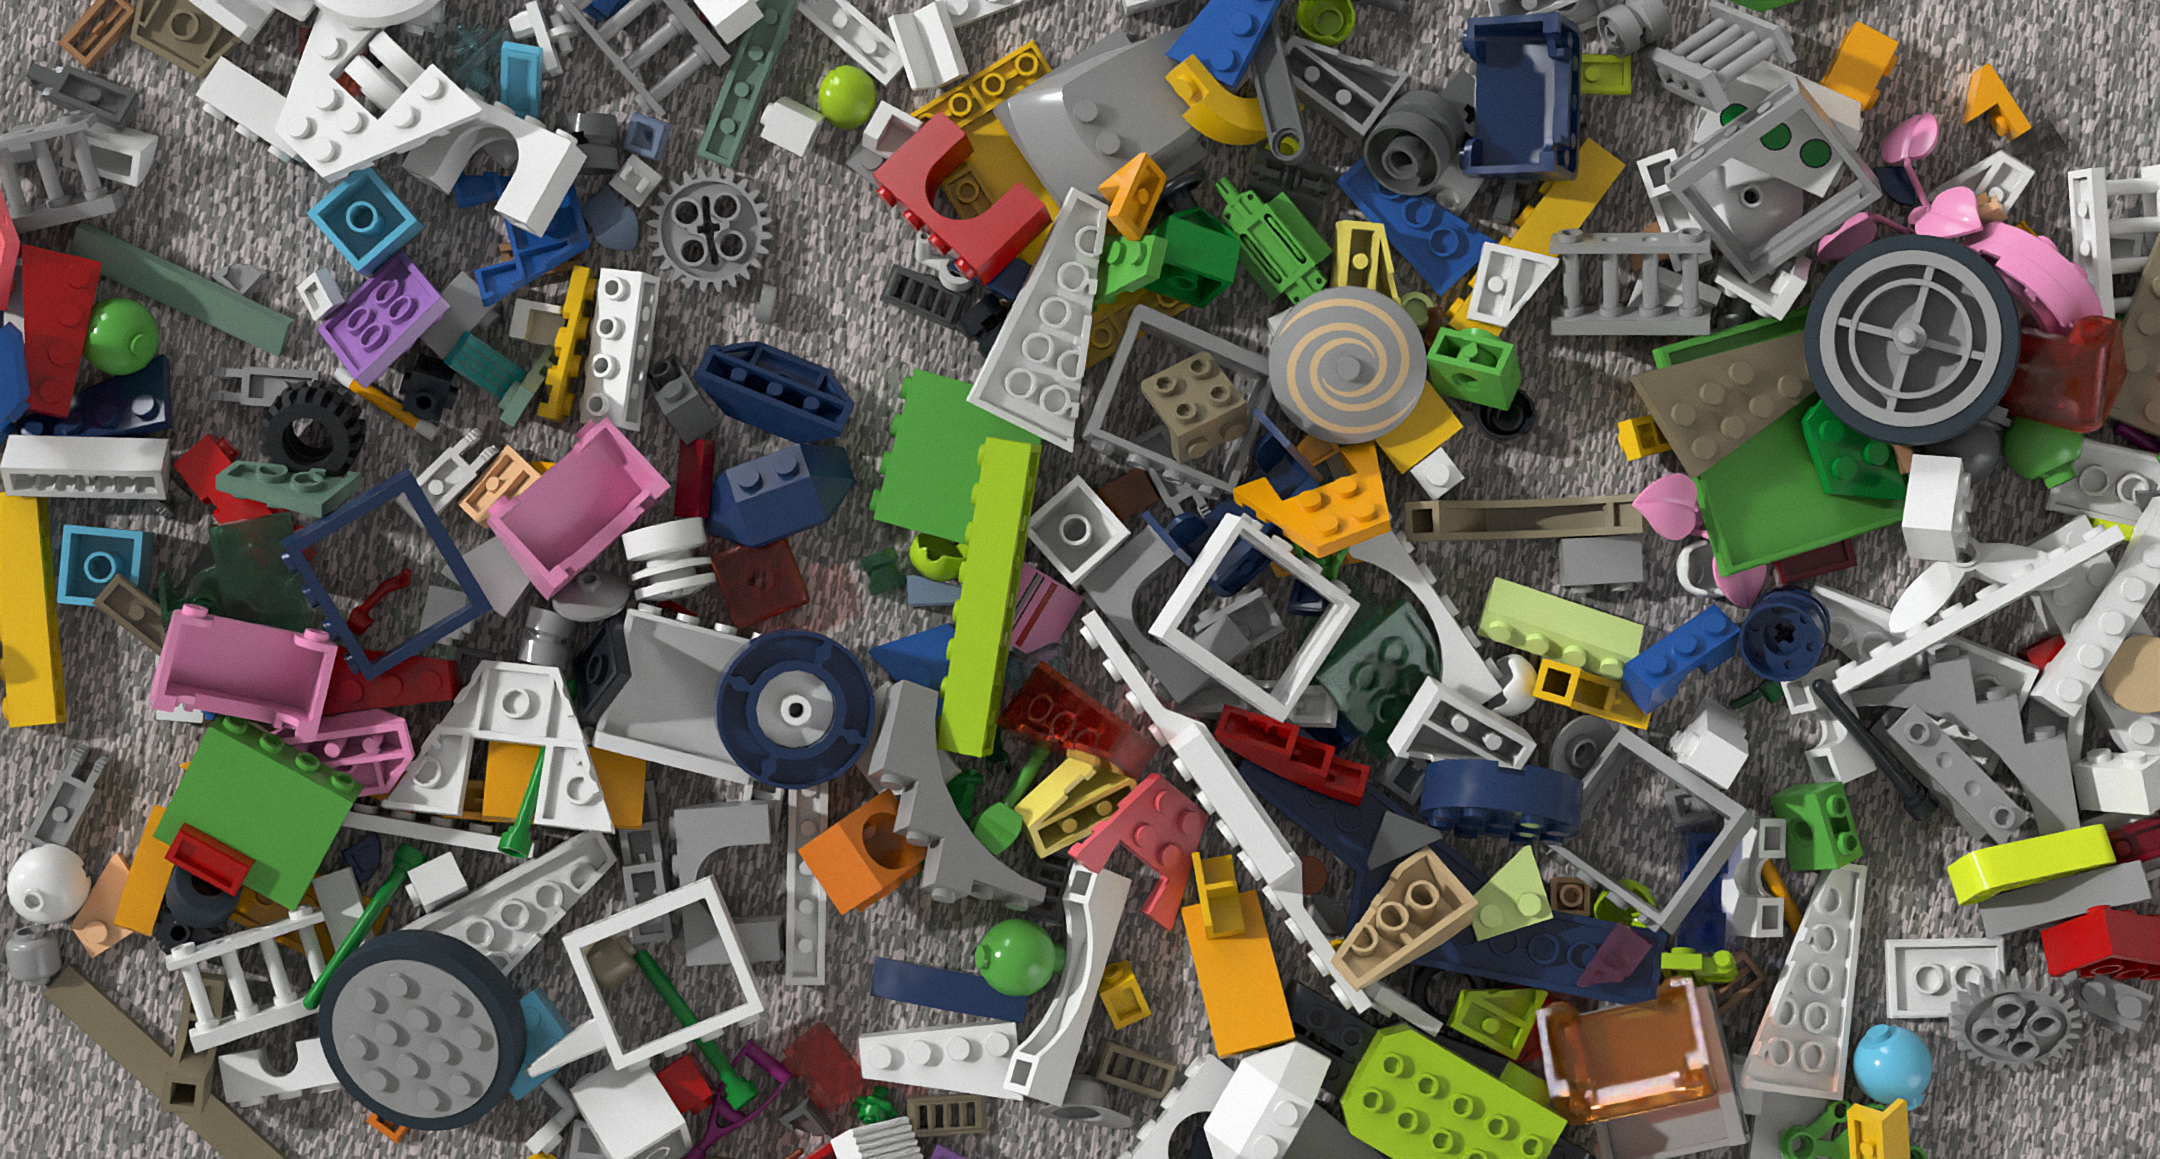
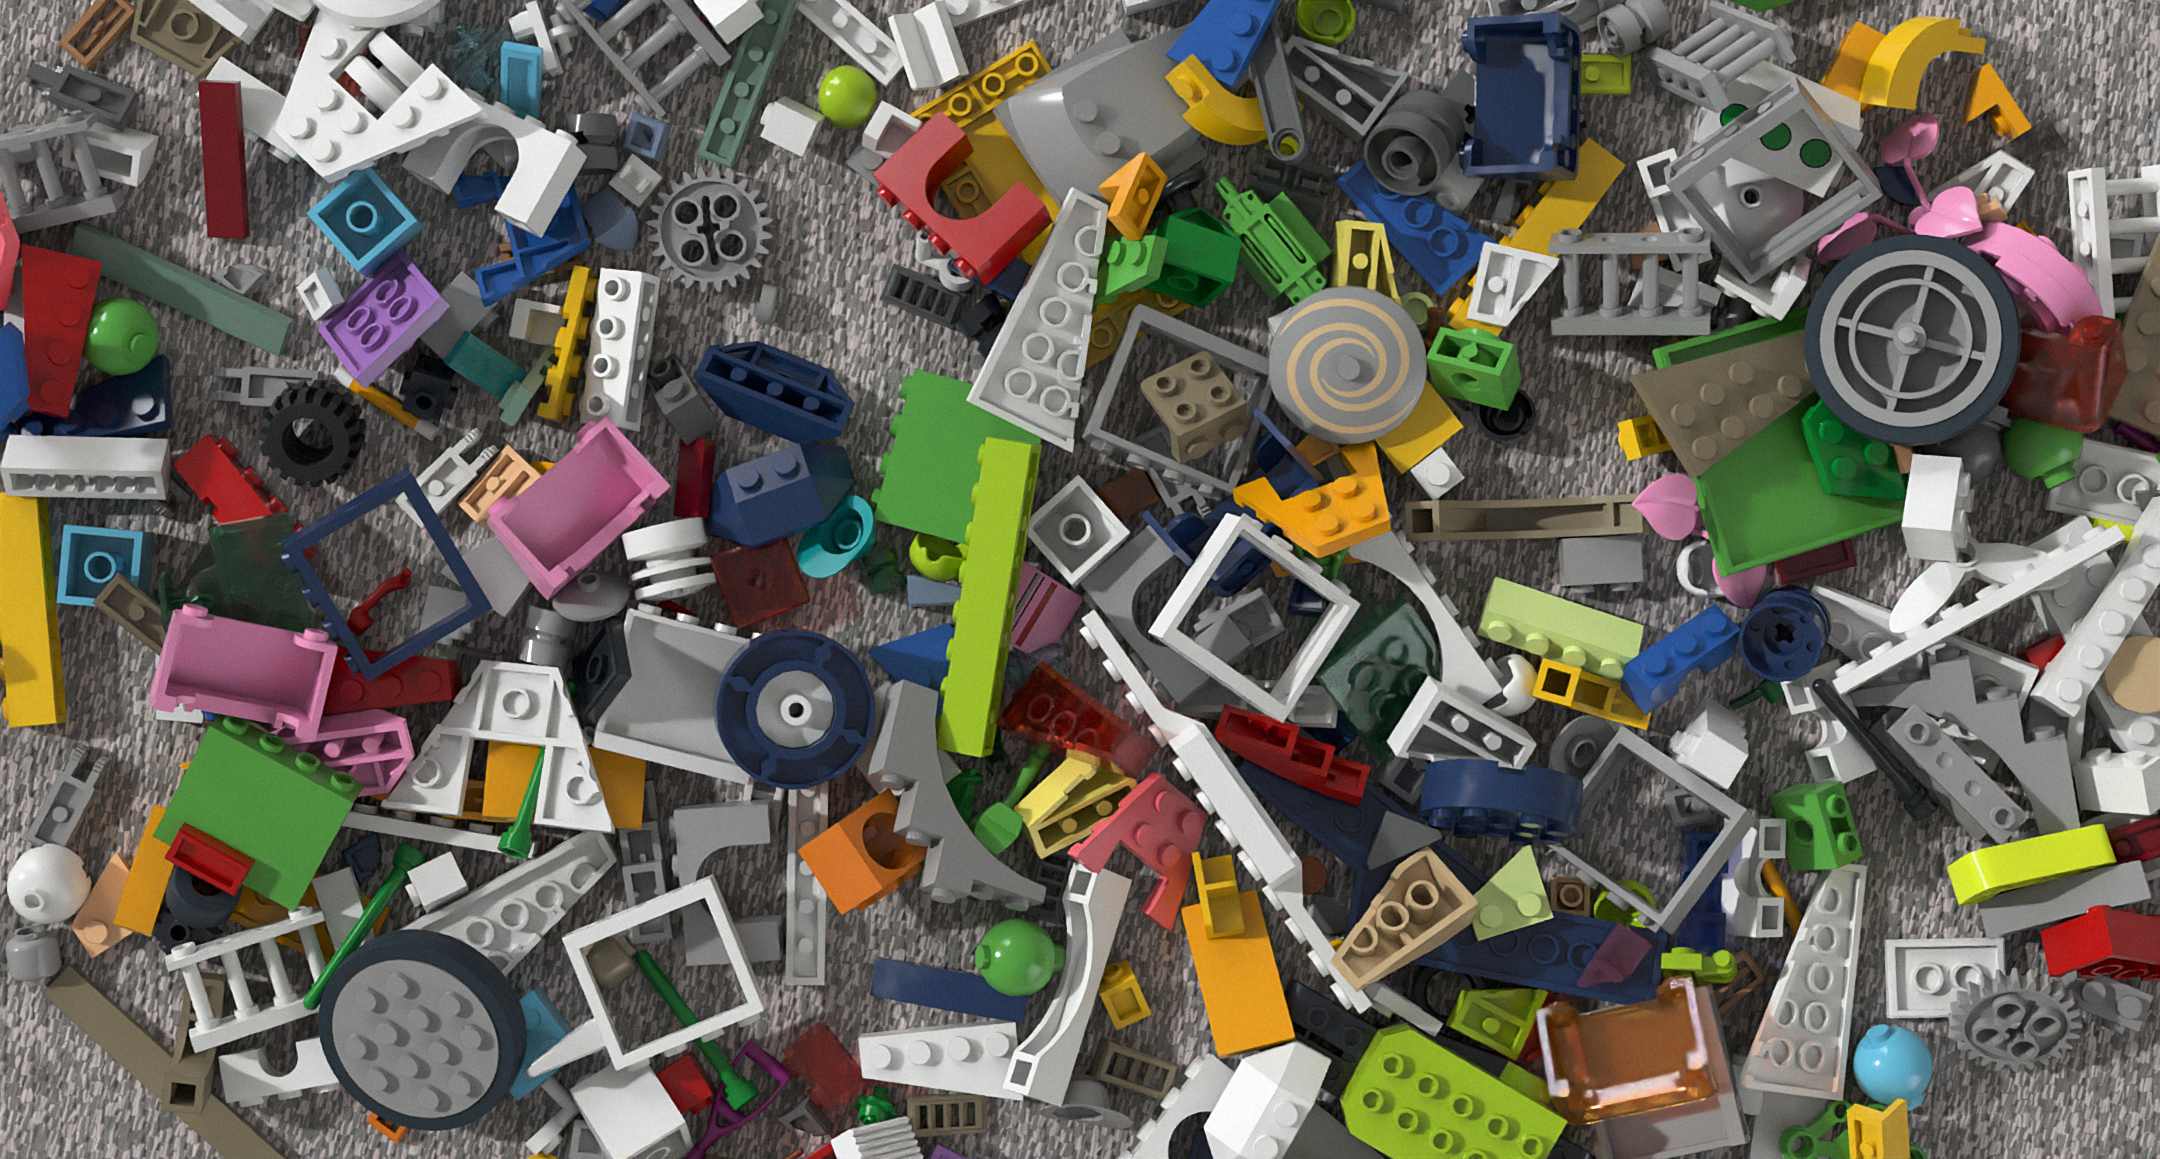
sand green wing [215,460,362,518] -> none
none -> dark red tile [198,80,250,239]
none -> teal piece [797,495,876,578]
none -> yellow arch [1859,15,1986,110]

